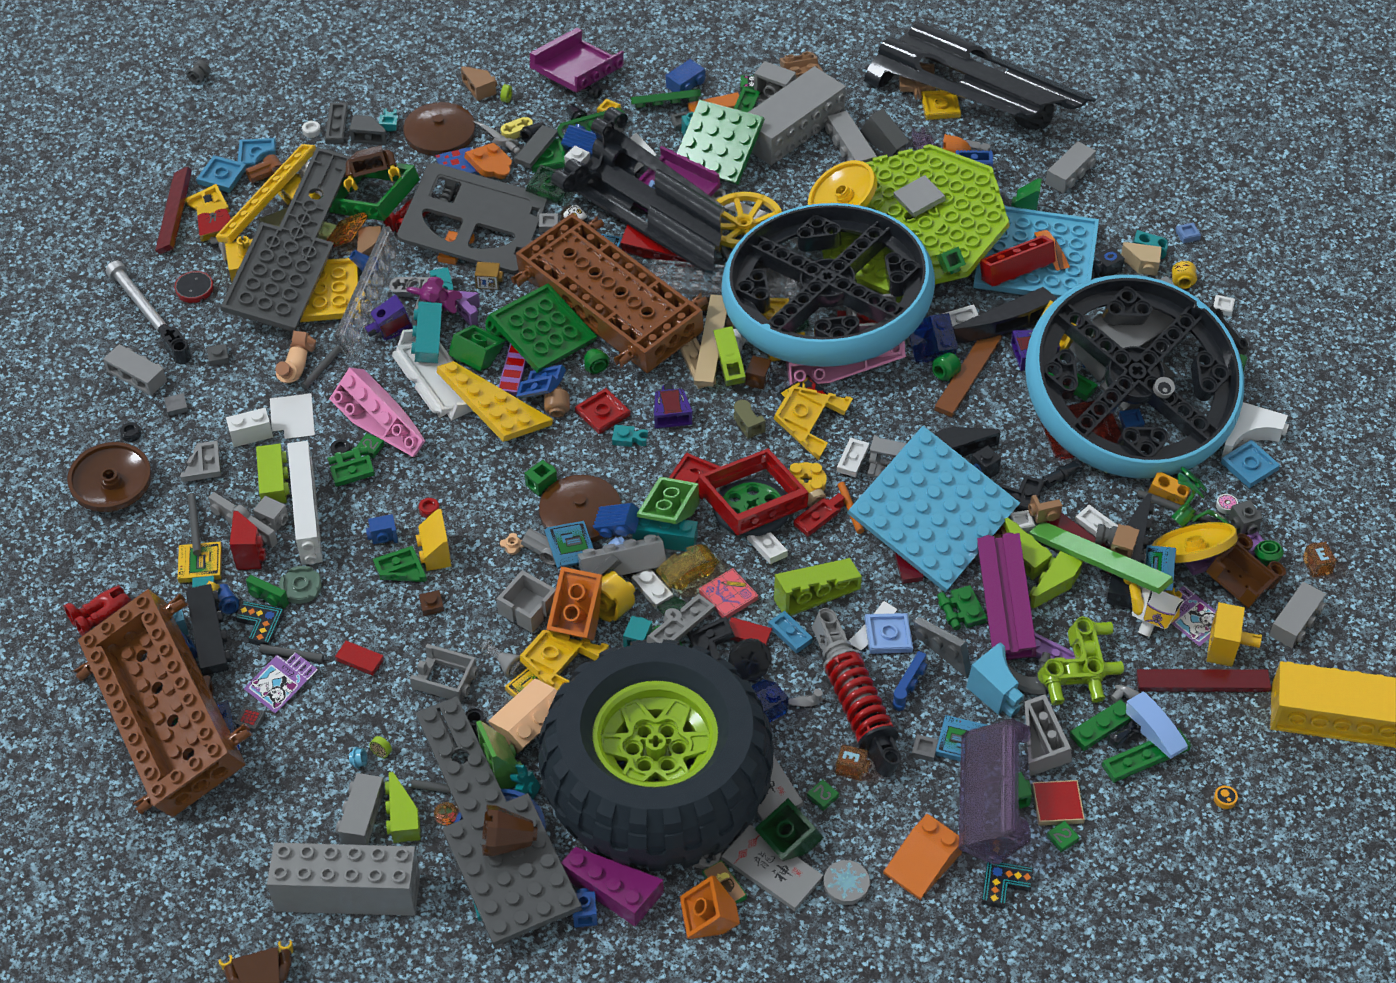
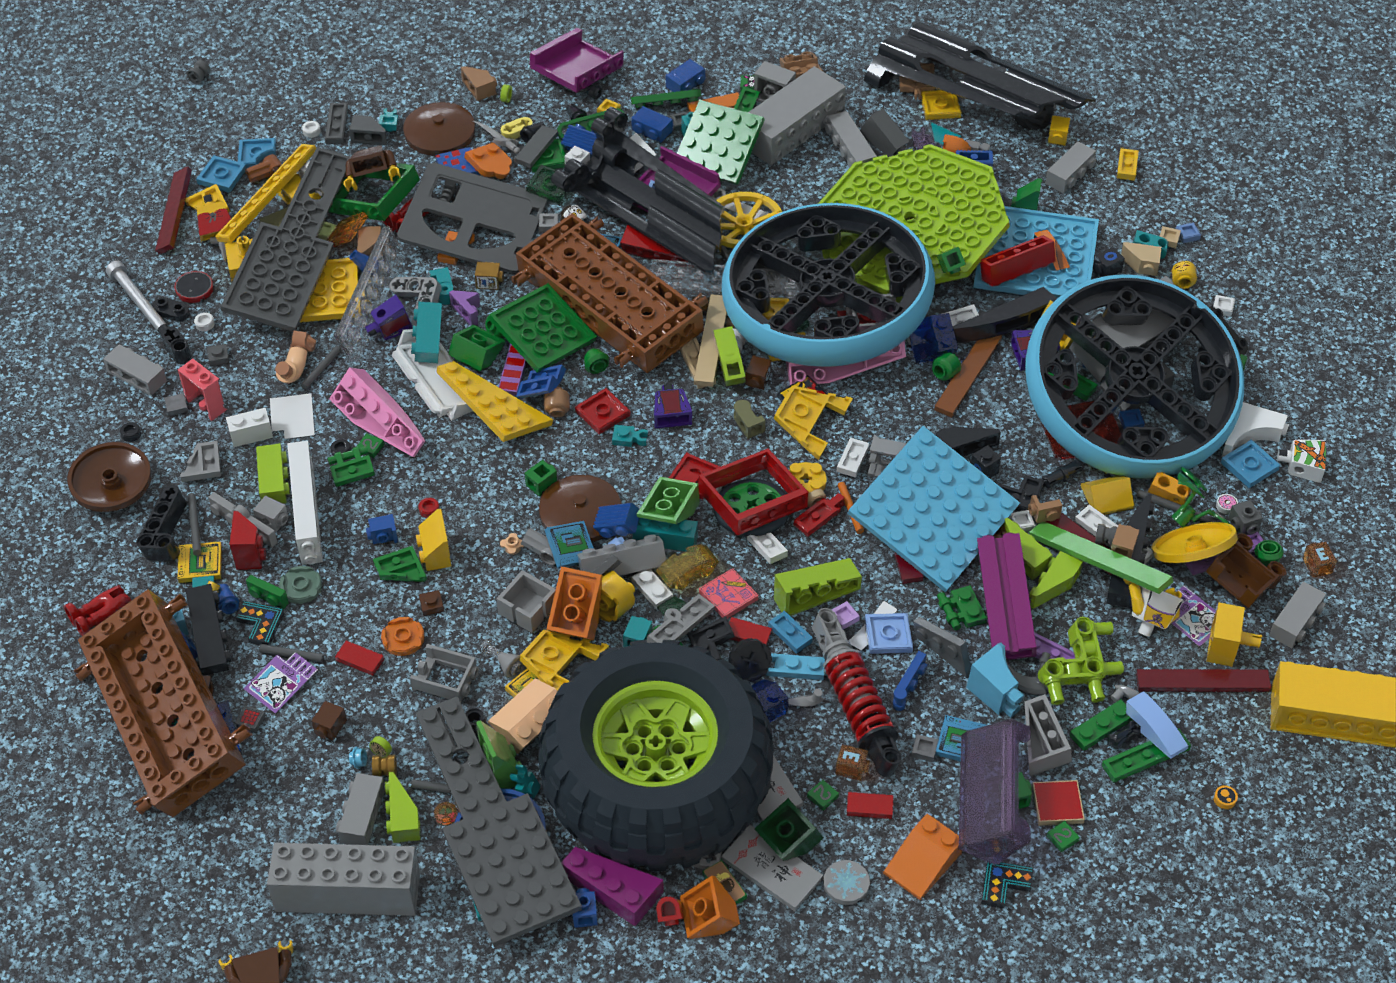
magenta animal [406,277,463,314] -> none
reddish brown cone [482,805,538,856] -> none
yellow dish [808,160,877,207] -> none
light grey tile [893,175,945,217] -> none
dark azure tile [1145,545,1176,591] -> none
light grey tile [1153,377,1175,398] -> none
none -> black beam [136,485,187,562]
none -> black plate [153,297,190,322]
none -> coral window [177,359,227,421]
none -> white tile [194,313,215,331]
none -> reddish brown brick [311,701,347,741]
none -> pearl gold wheel [372,755,397,777]
none -> orange tile [381,617,425,656]
none -> blue brick [631,106,673,143]
none -> red plate [656,896,684,926]
none -> medium azure hinge [766,653,825,680]
none -> lavender tile [832,602,860,629]
none -> red tile [847,792,893,819]
none -> teal sticker [931,122,961,145]
none -> yellow brick [1048,115,1070,146]
none -> yellow slope [1080,476,1134,515]
none -> yellow plate [1117,148,1138,181]
none -> tan plate [1160,226,1181,248]
none -> torso [1277,440,1326,483]

